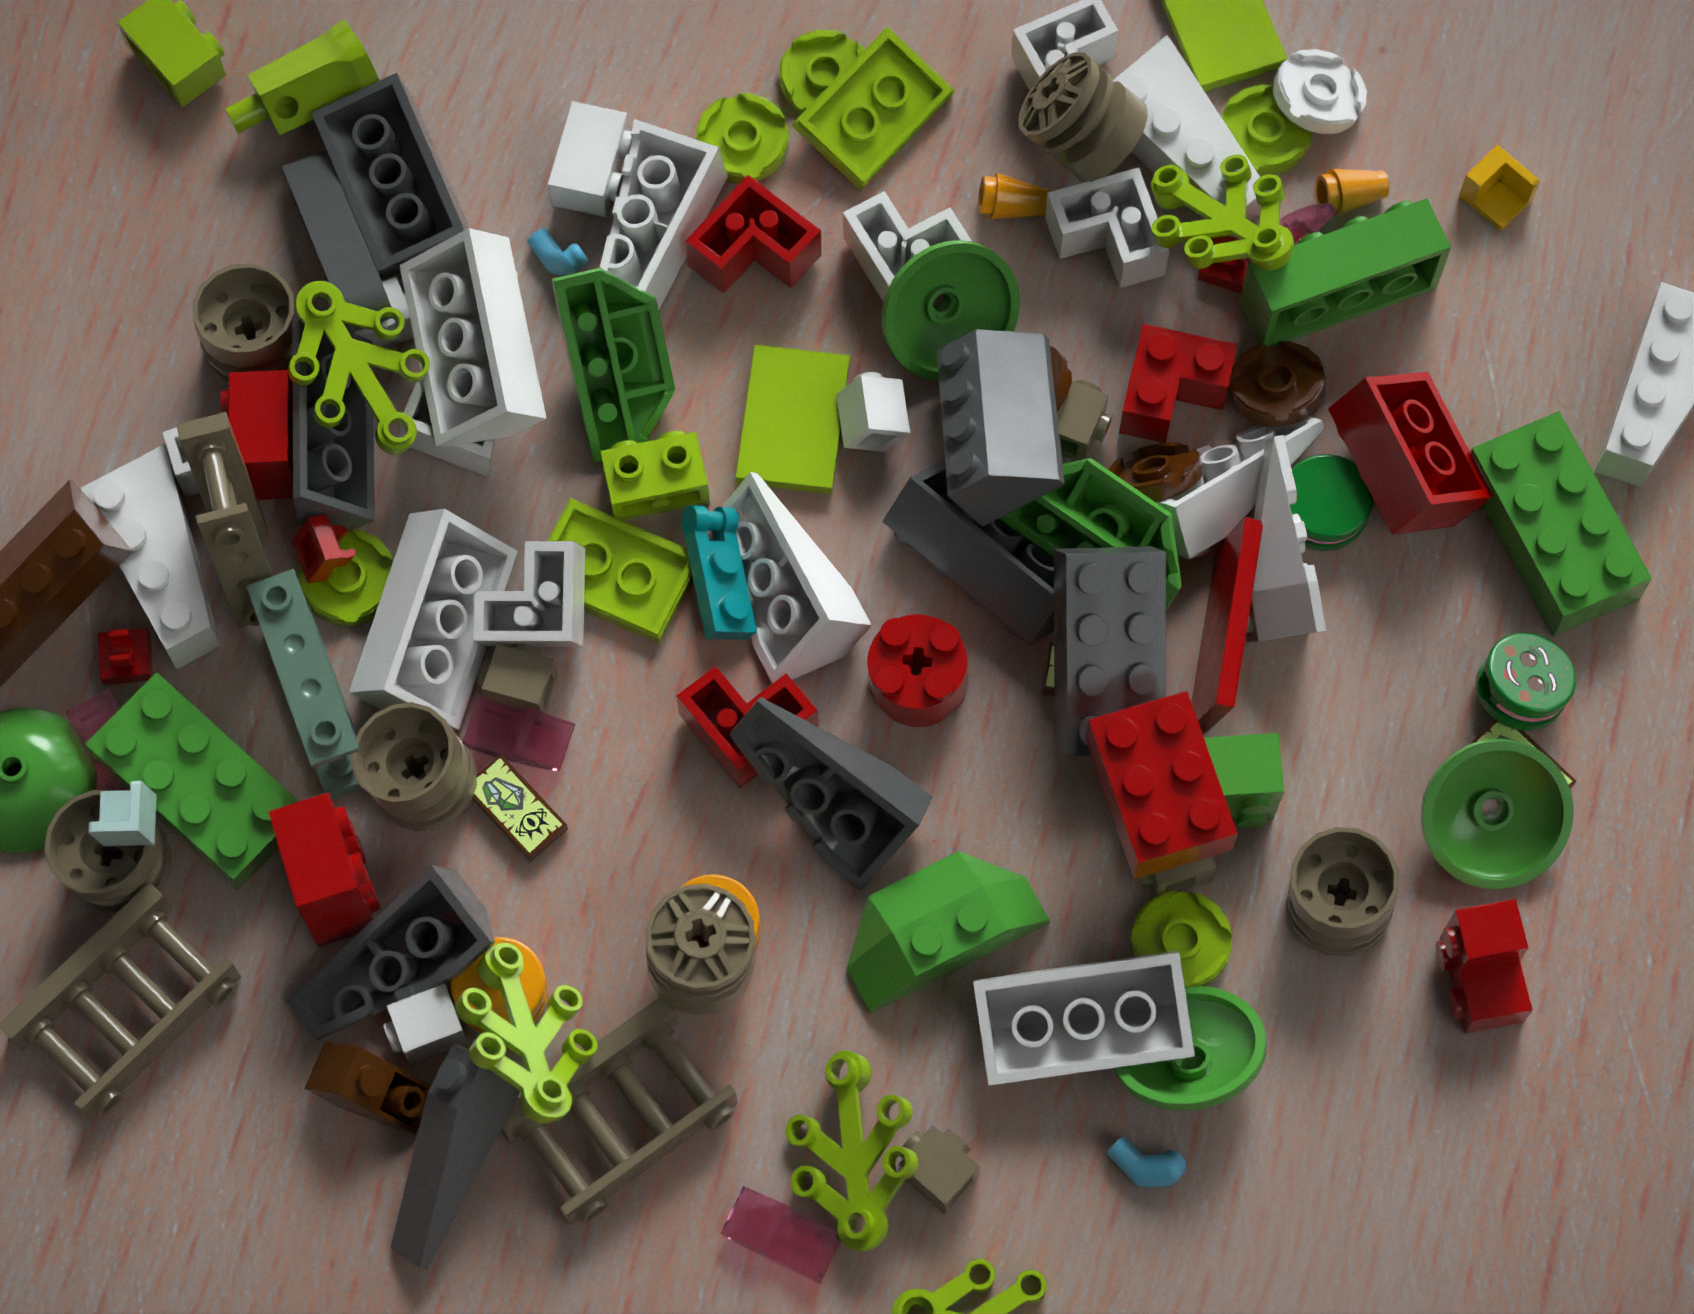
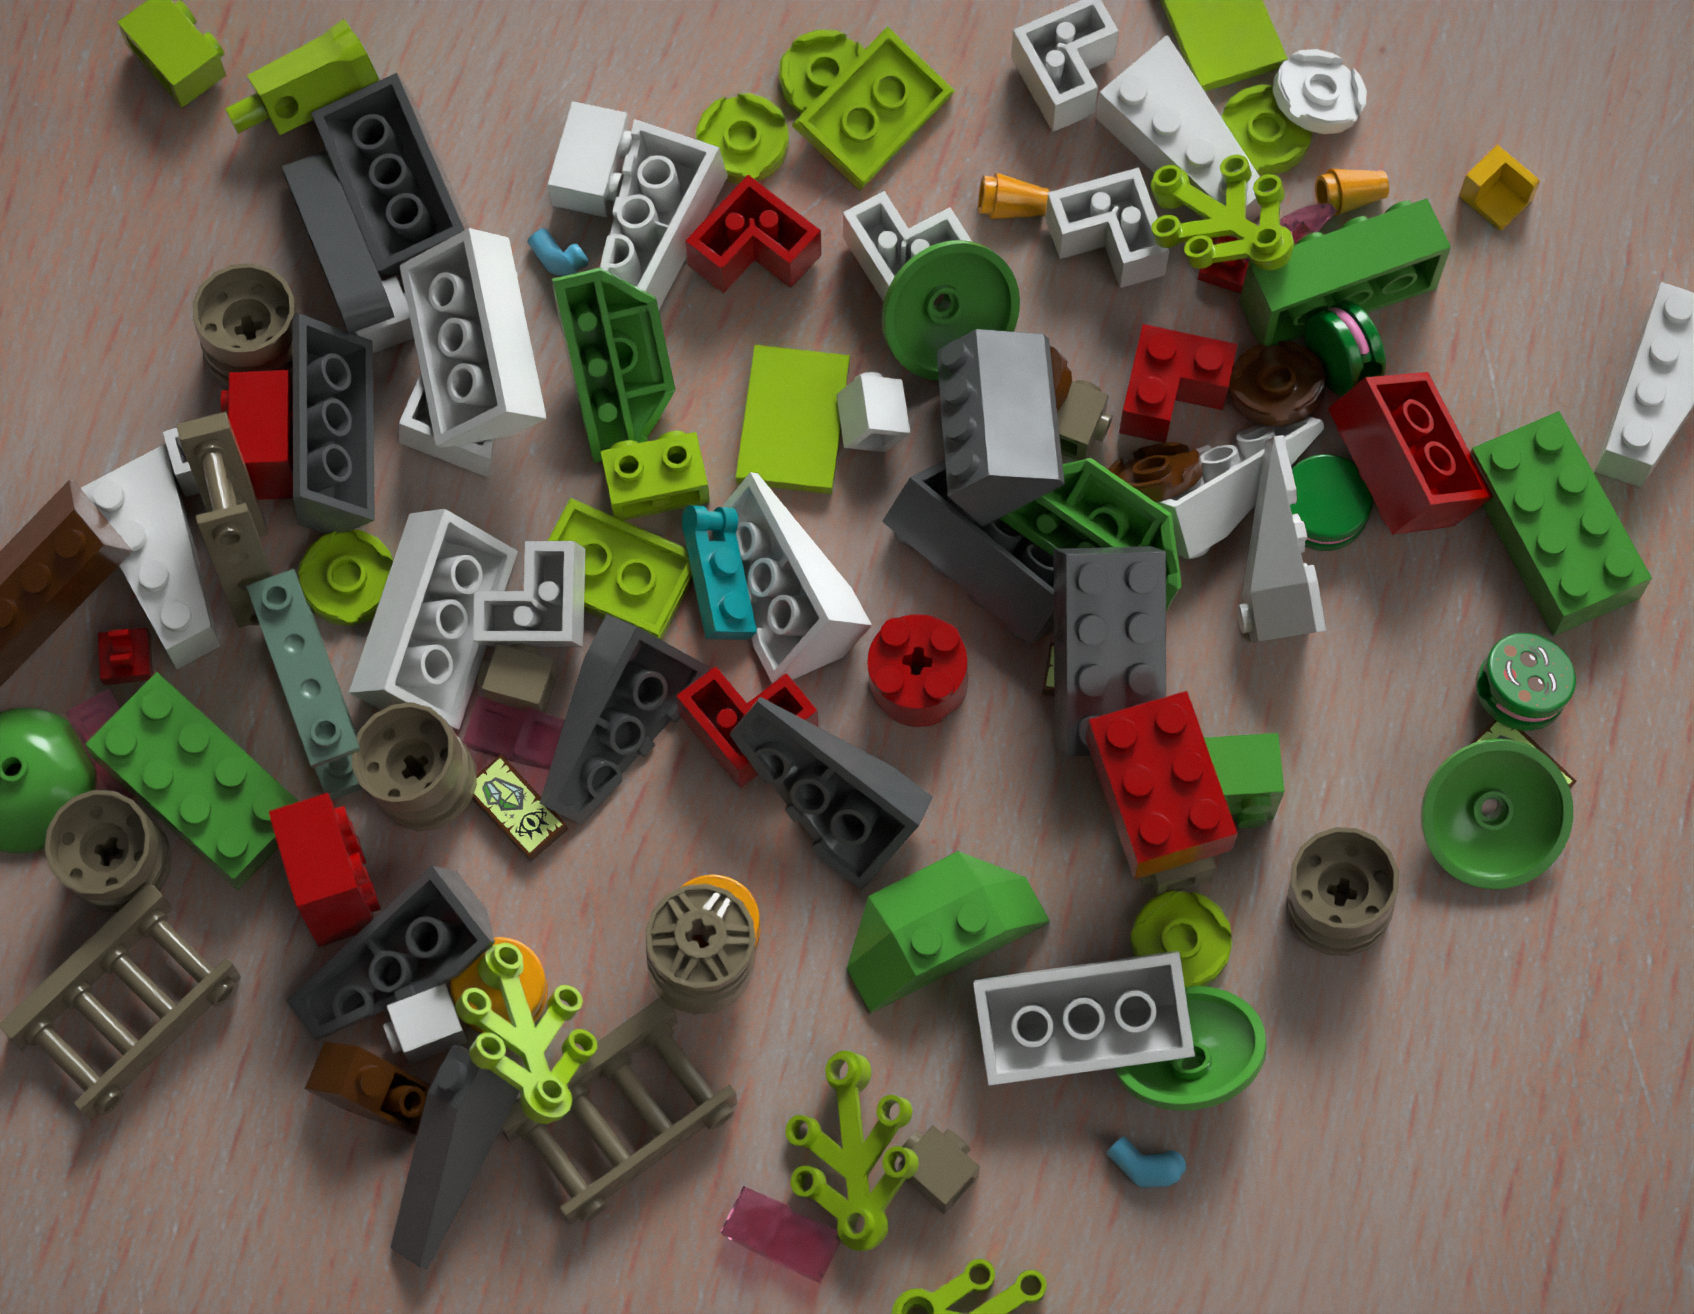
light aqua panel [88,781,156,846] -> none
lime plant [288,281,430,455] -> none
red tile [292,514,356,583] -> none
dark tan wheel [1018,52,1148,182] -> none
red tile [1192,517,1263,735] -> none
red brick [1436,898,1533,1034] -> none
none -> dark grey wedge [539,614,709,825]
none -> green head [1304,300,1386,396]

